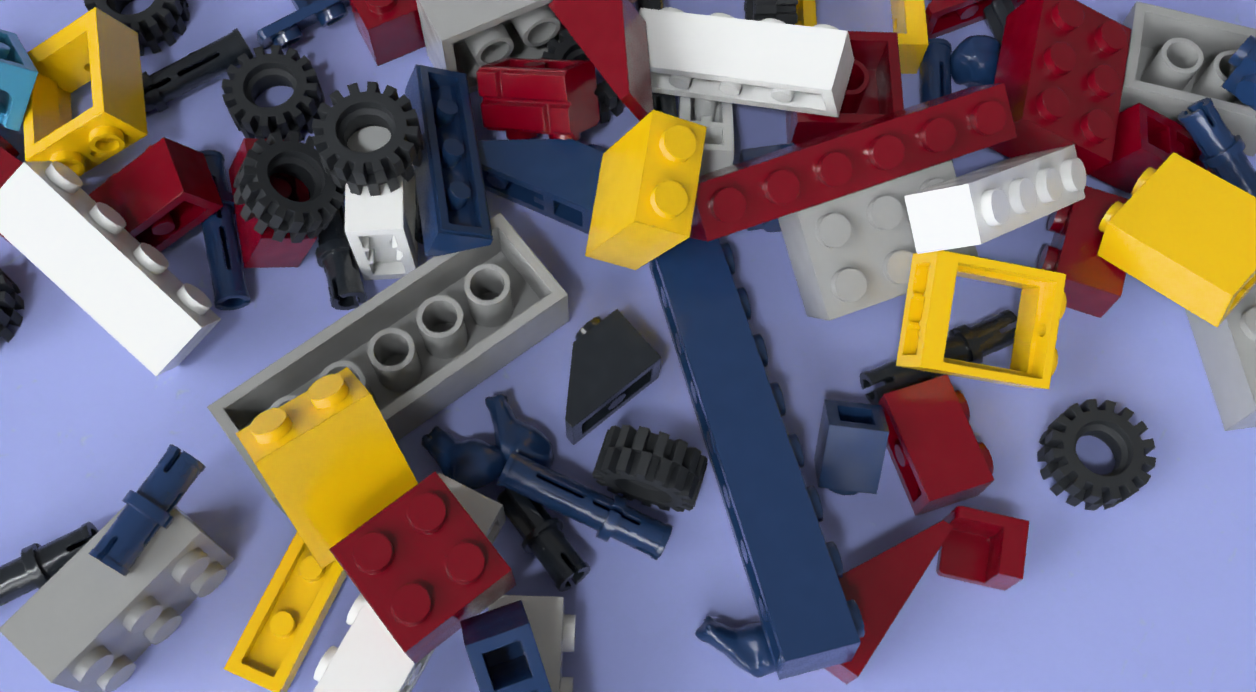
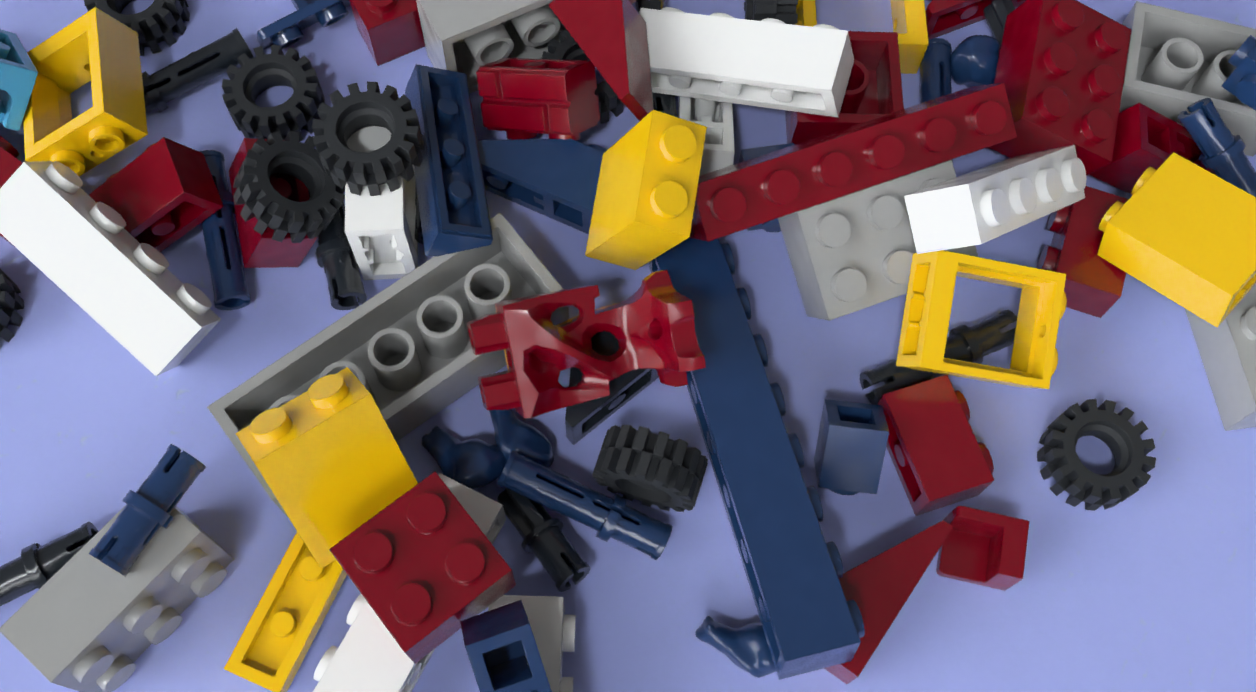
none -> dark red hips [467,270,706,419]

